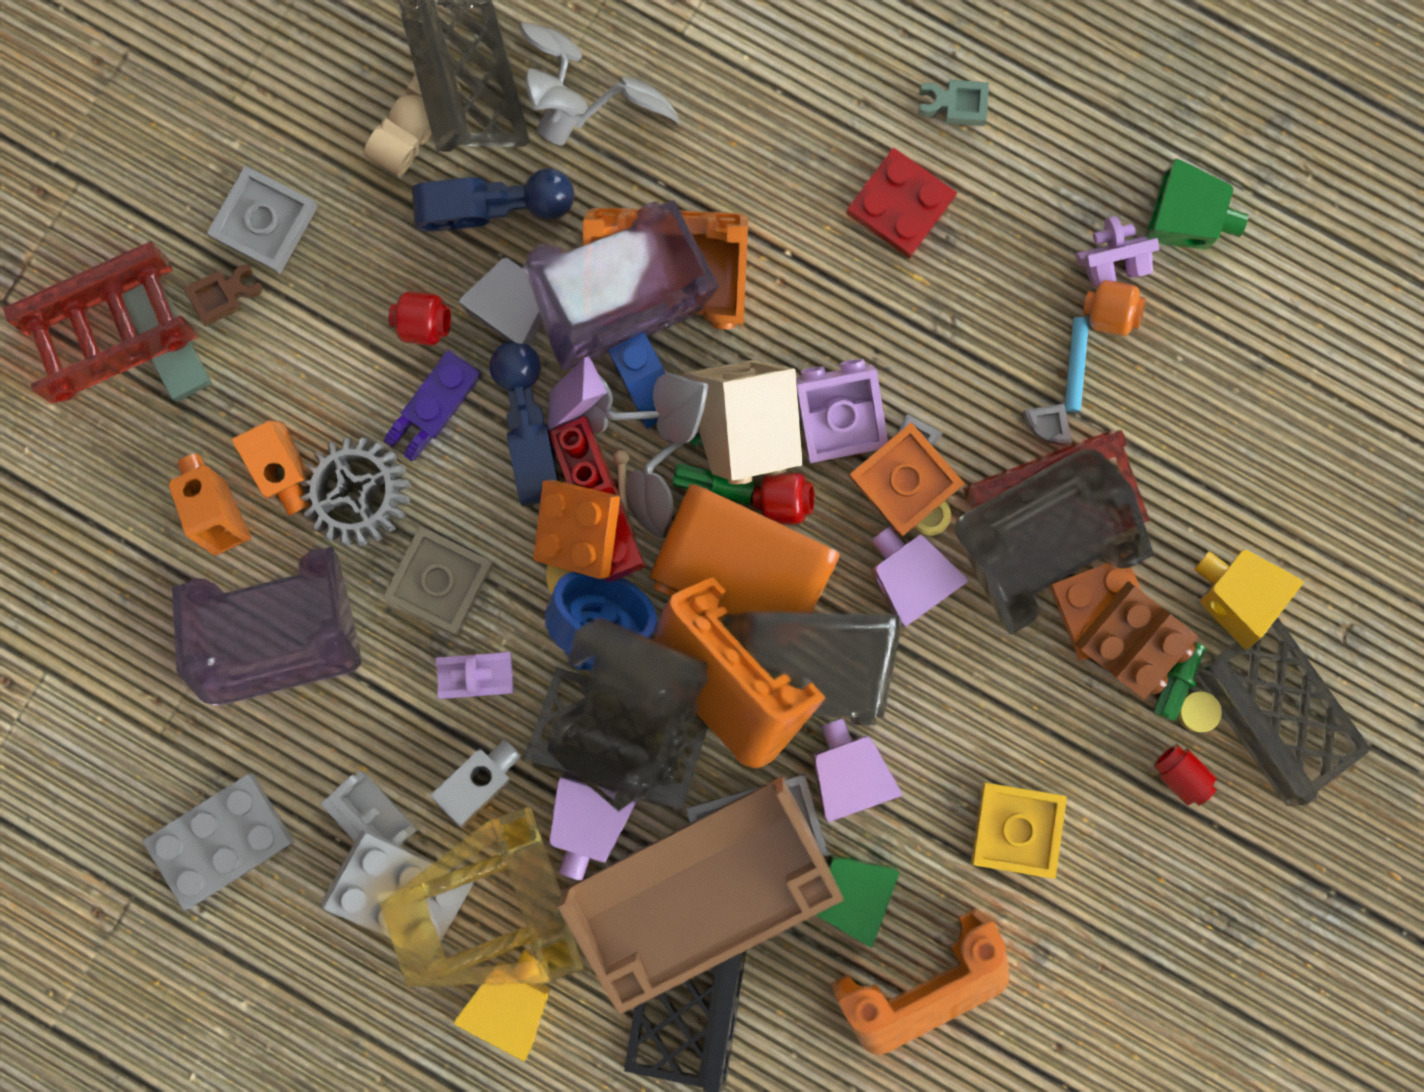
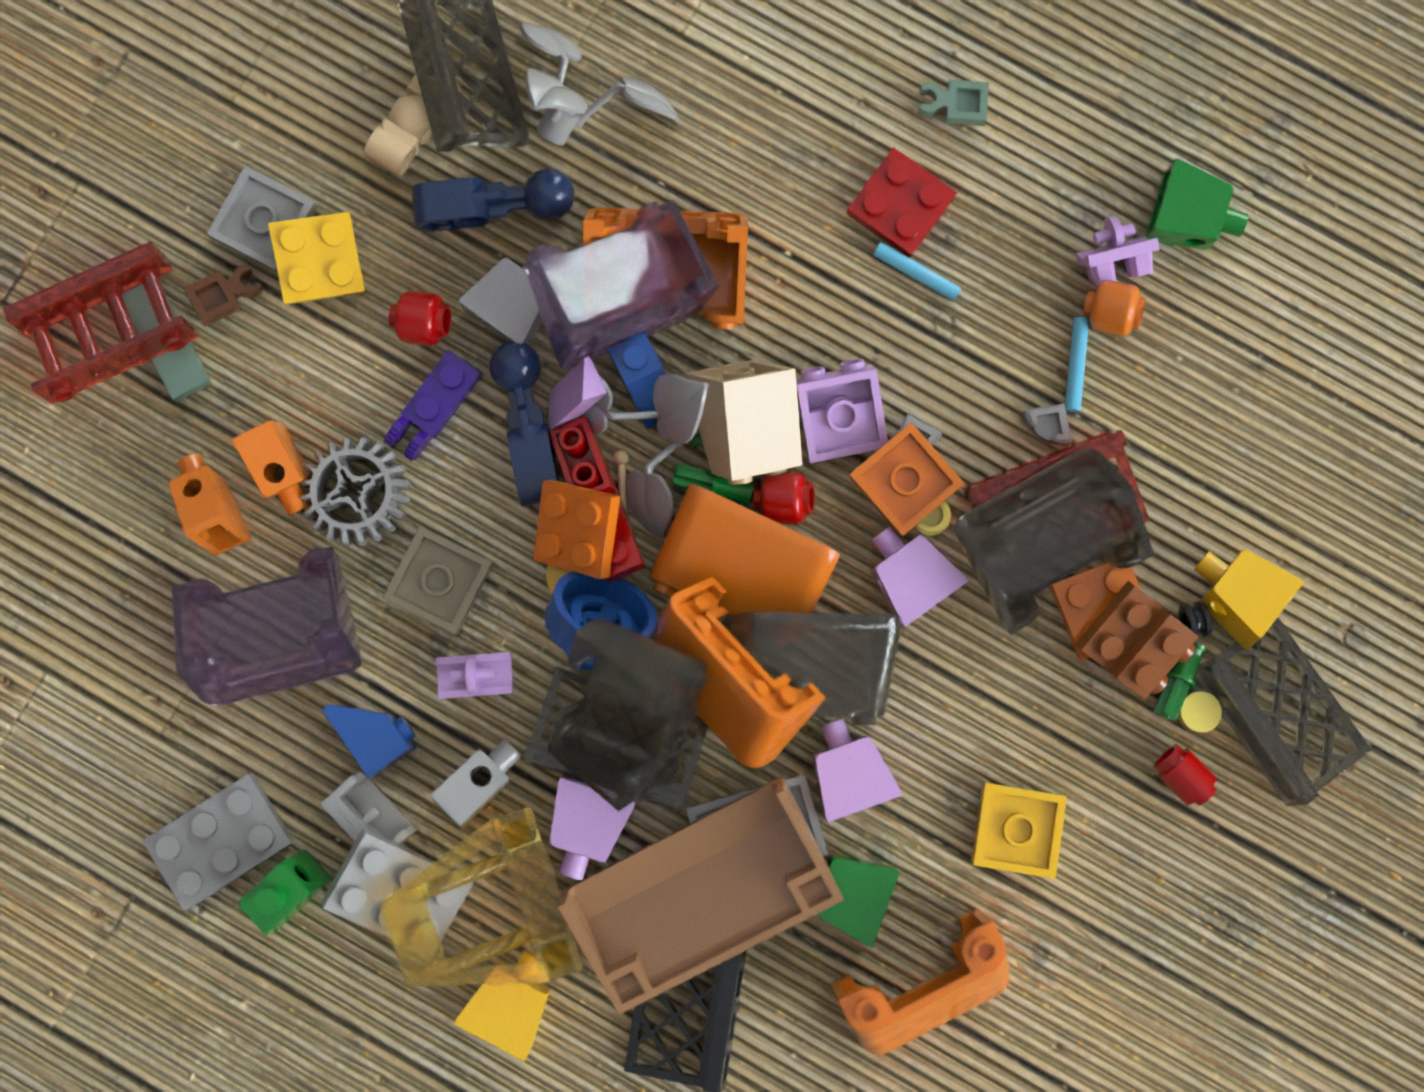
none -> green torso [237,849,333,935]
none -> yellow plate [268,212,365,305]
none -> blue slope [322,705,417,778]
none -> medium azure piece [873,242,962,302]
none -> black bush [1178,600,1212,637]

